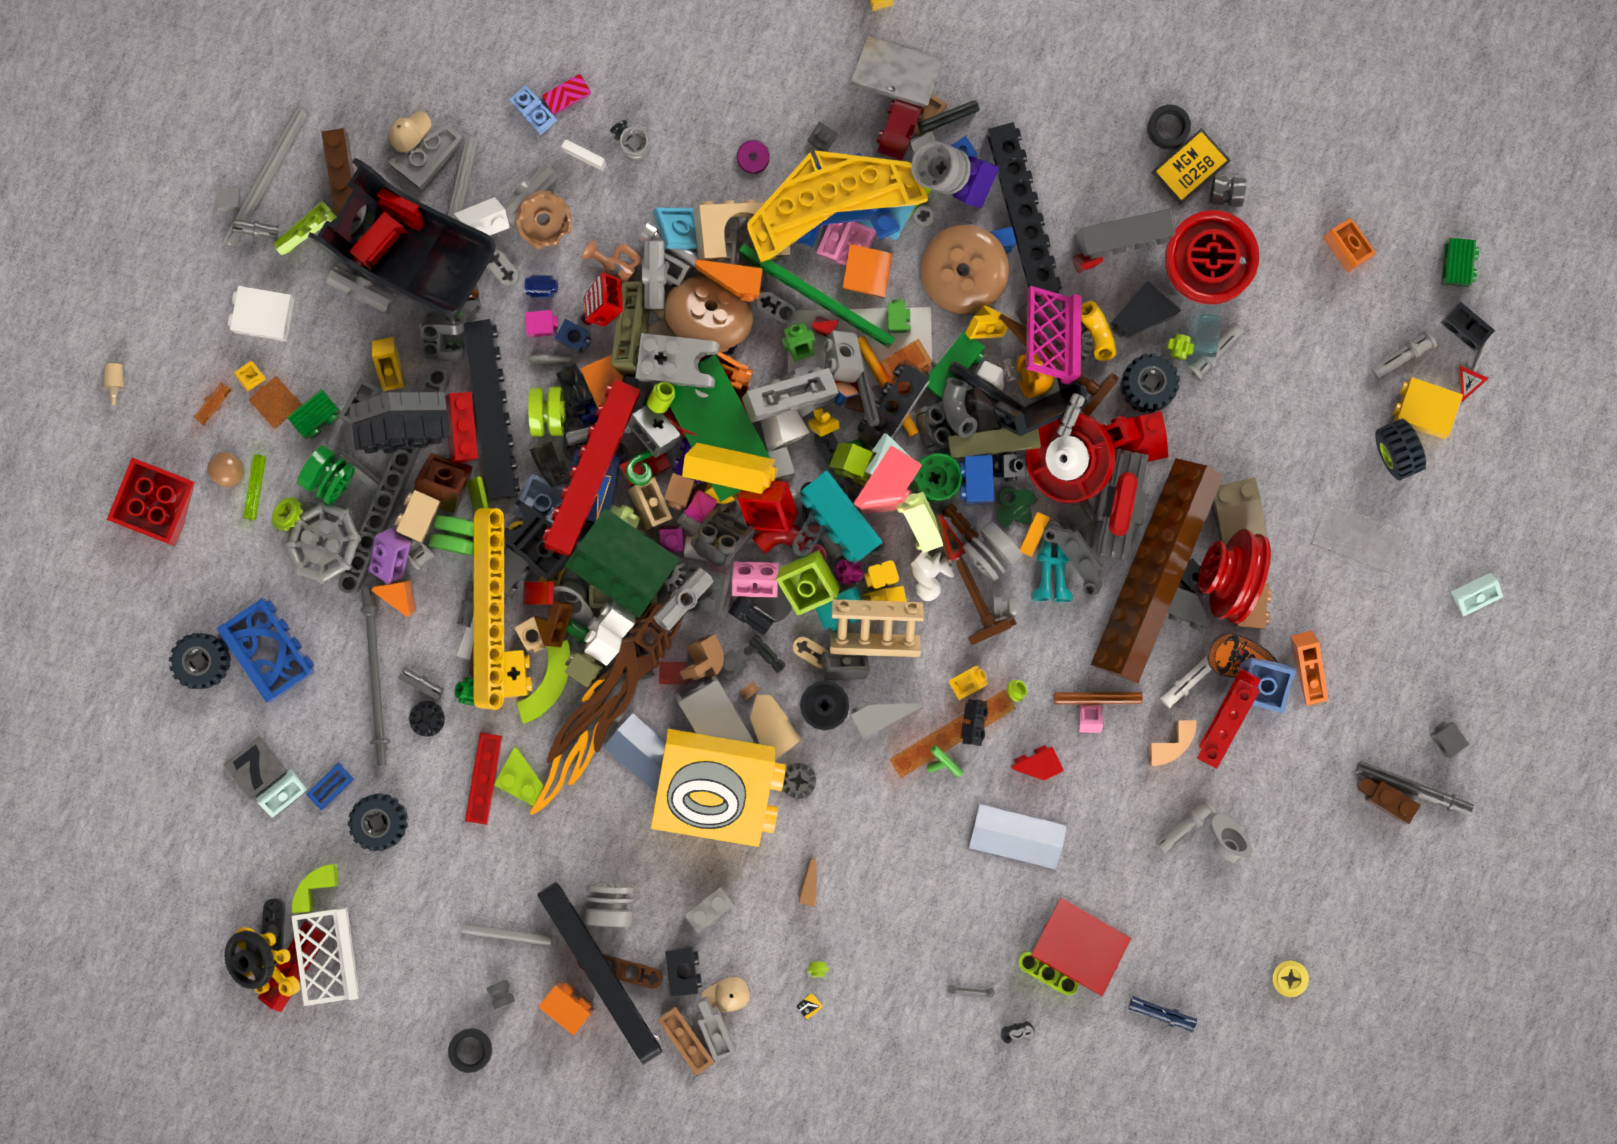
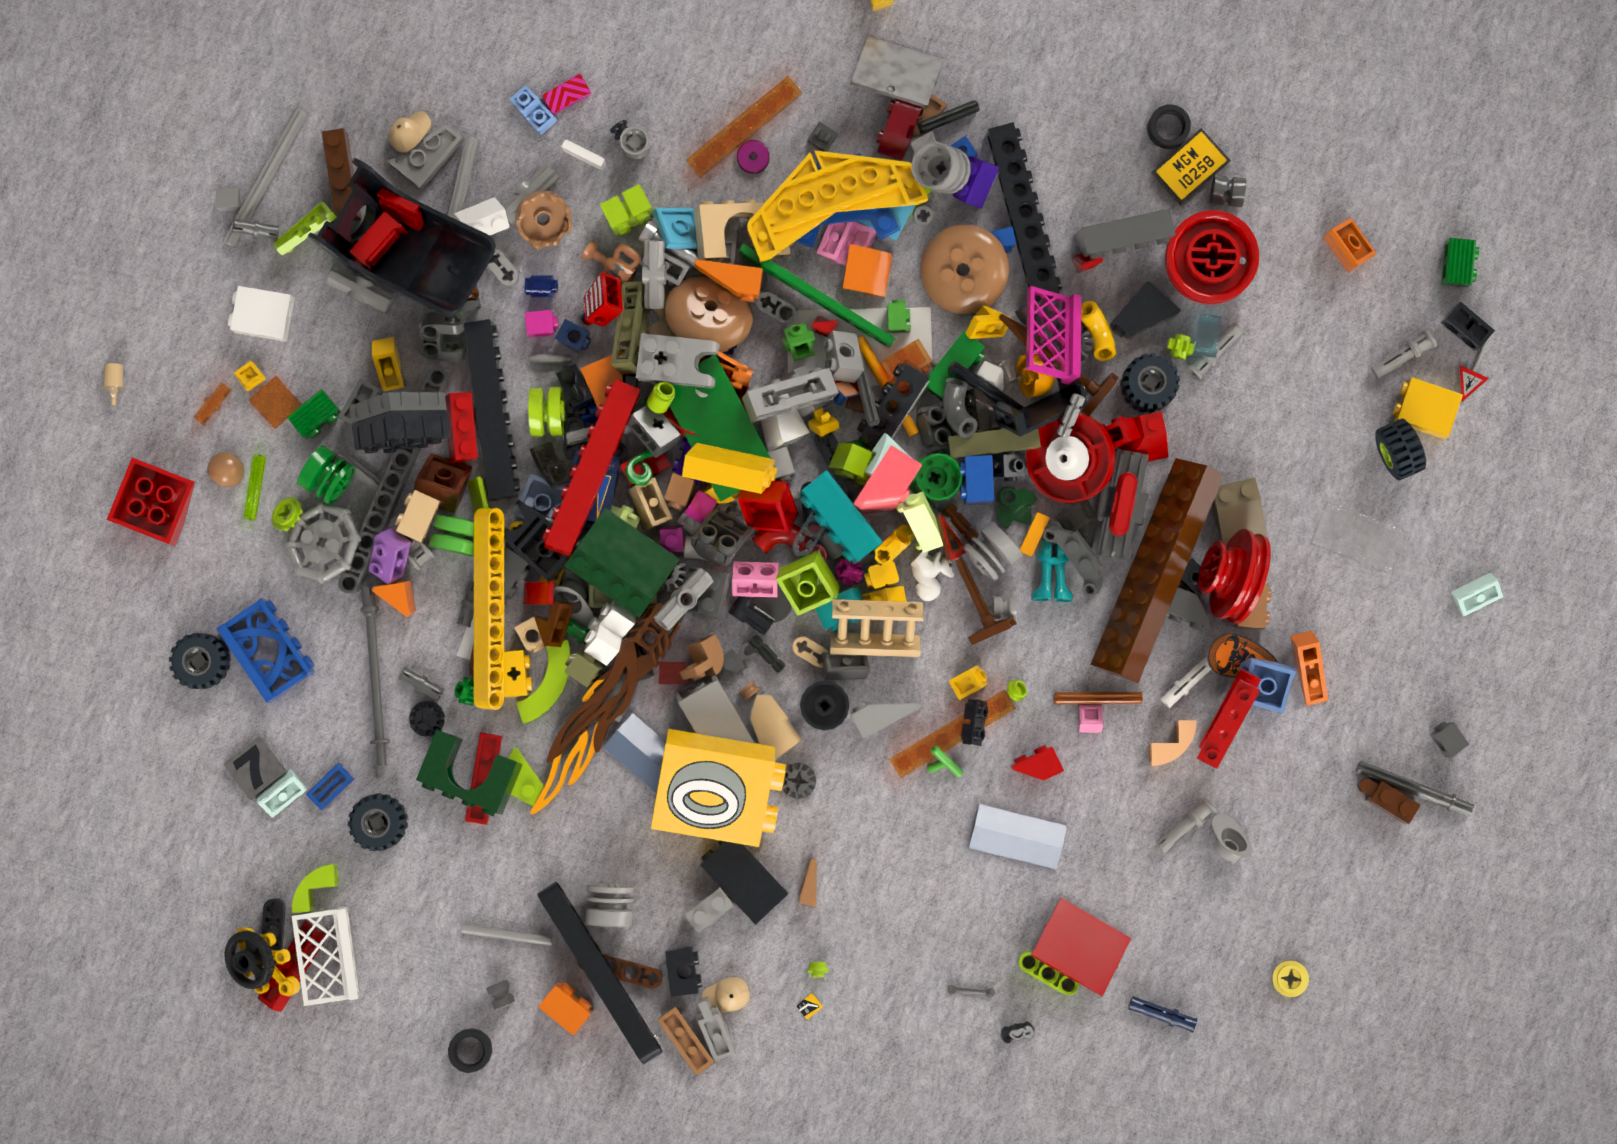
none -> dark green arch [416,730,523,817]
none -> lime piece [599,184,654,237]
none -> clear orange plate [686,76,802,178]
none -> black panel [700,840,789,925]
none -> yellow piece [874,524,915,565]

